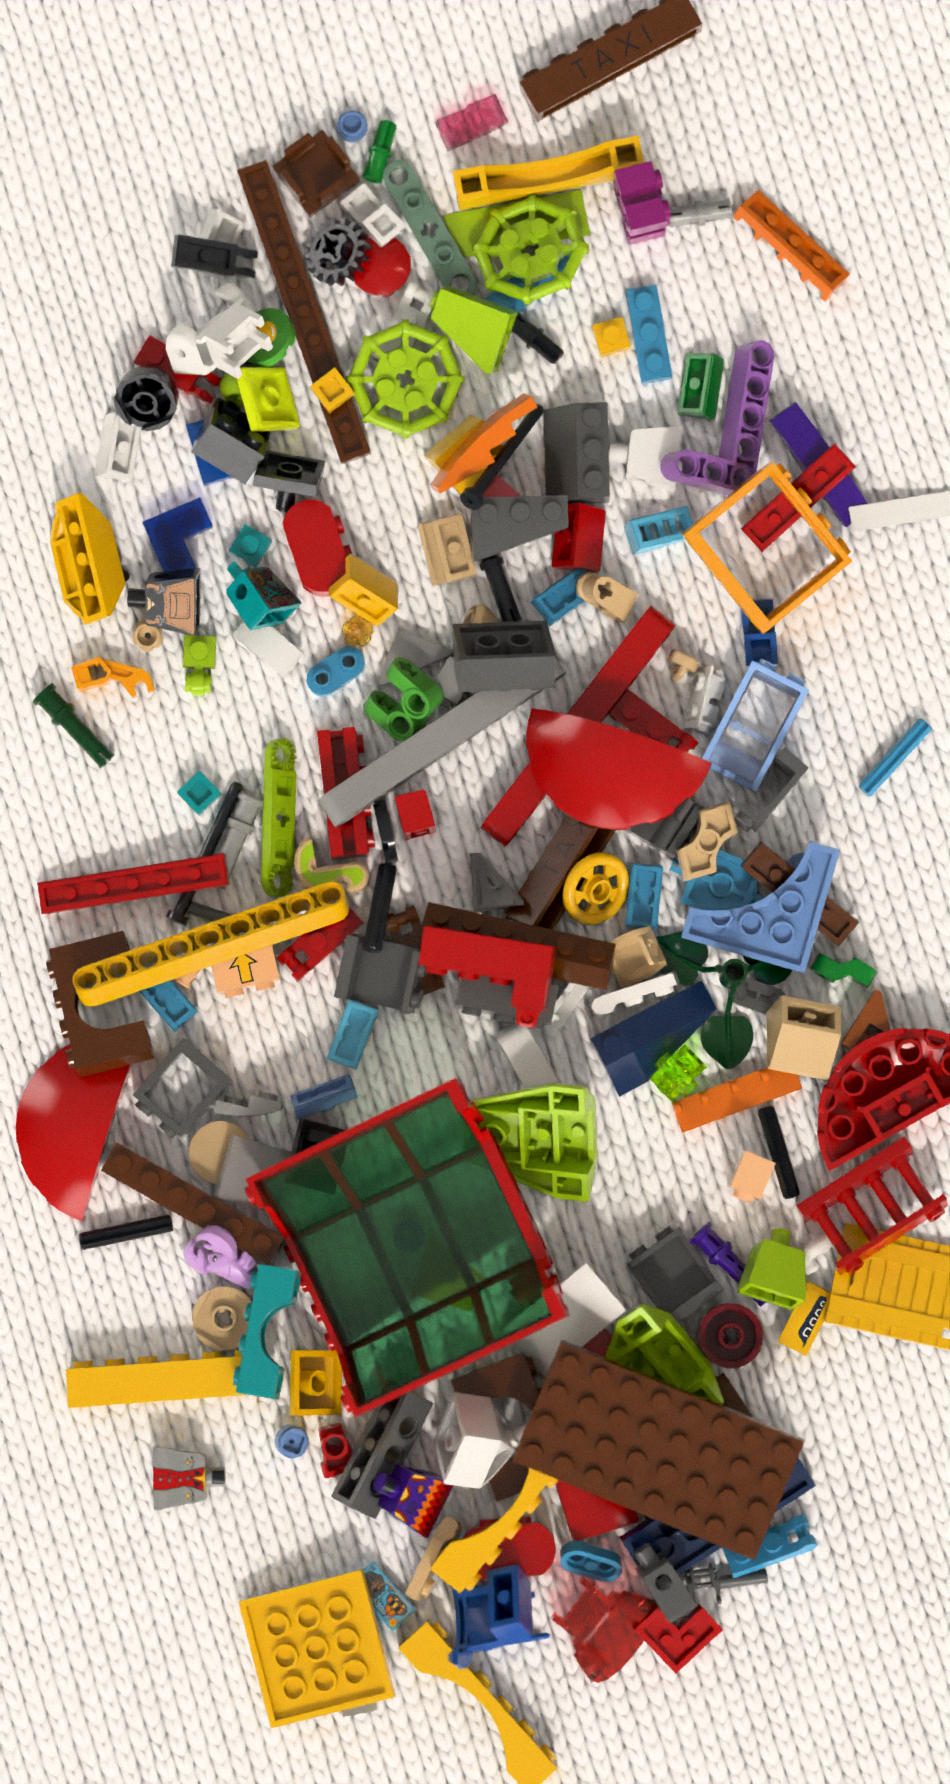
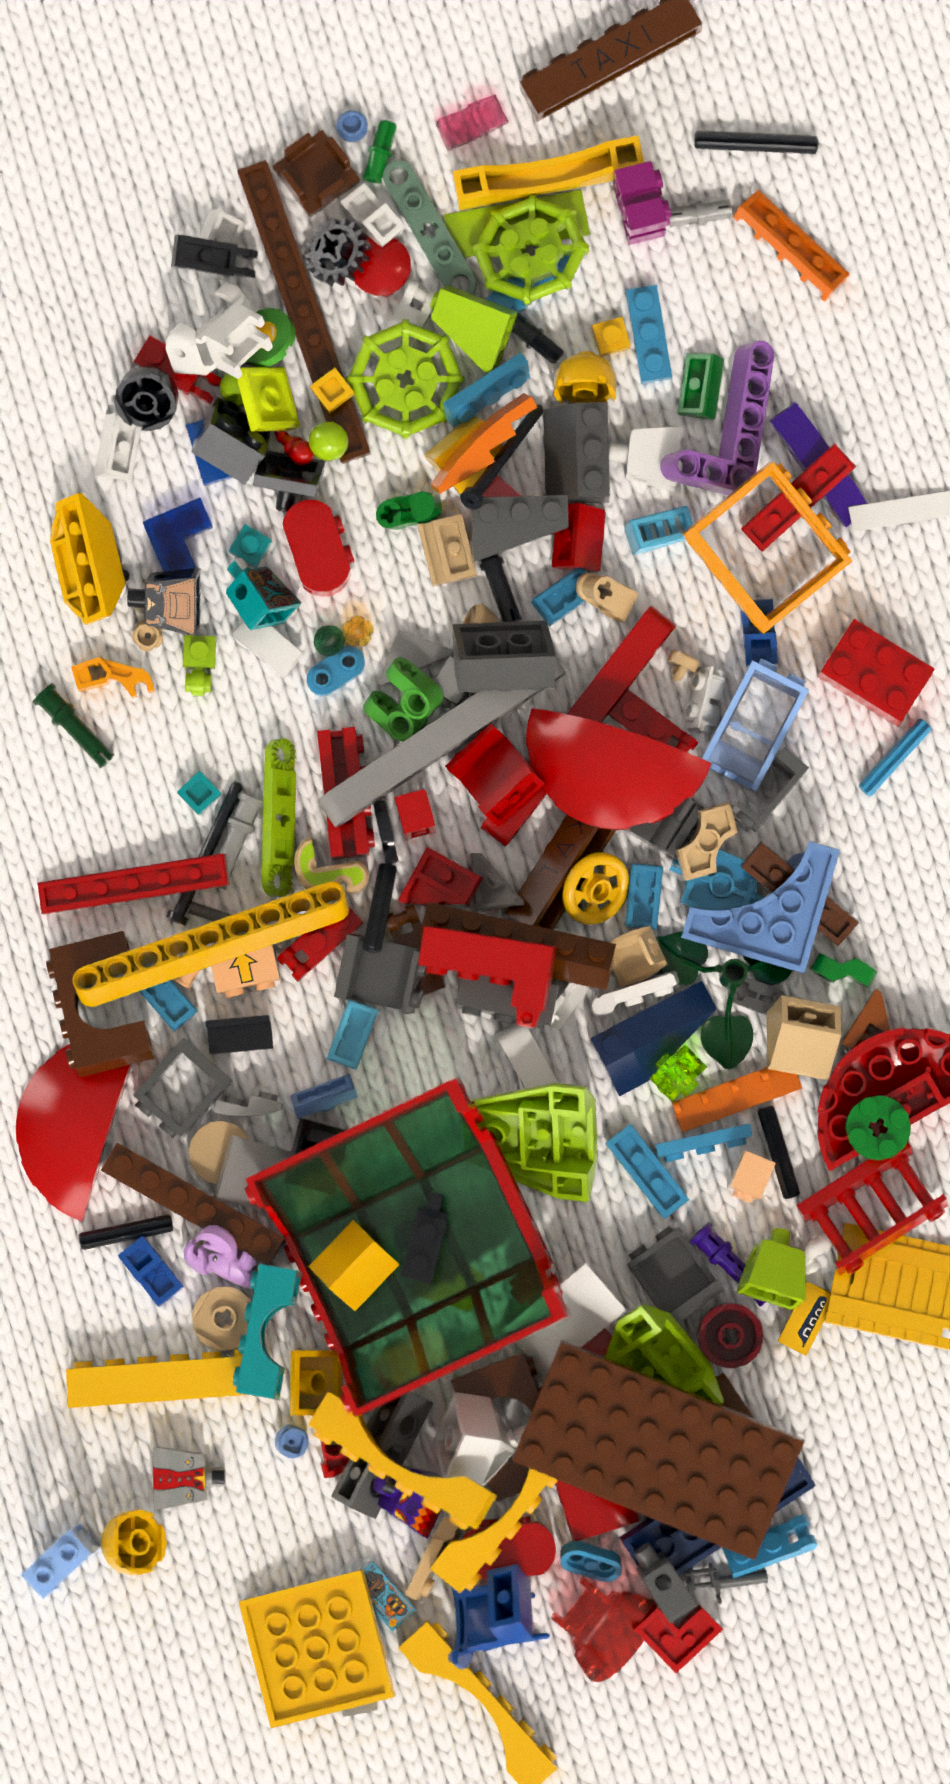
yellow panel [329,554,398,627] -> none
none -> light blue door [21,1524,101,1599]
none -> yellow cylinder [100,1509,167,1576]
none -> blue slope [117,1236,185,1307]
none -> black panel [205,1015,274,1055]
none -> red bar [274,431,314,466]
none -> yellow slope [308,1220,400,1311]
none -> yellow arch [308,1391,497,1530]
none -> lime piece [309,422,349,461]
none -> clear green plate [314,625,345,657]
none -> green piece [376,491,442,530]
none -> red wing [397,847,483,906]
none -> black hinge [400,1192,448,1284]
none -> dark azure plate [443,352,531,428]
none -> red panel [445,723,545,827]
none -> yellow cylinder [554,351,617,405]
none -> dark azure plate [605,1123,689,1219]
none -> dark azure plate [655,1123,753,1162]
none -> black axle [694,130,818,154]
none -> red brick [818,619,935,727]
none -> green plate [845,1095,911,1160]

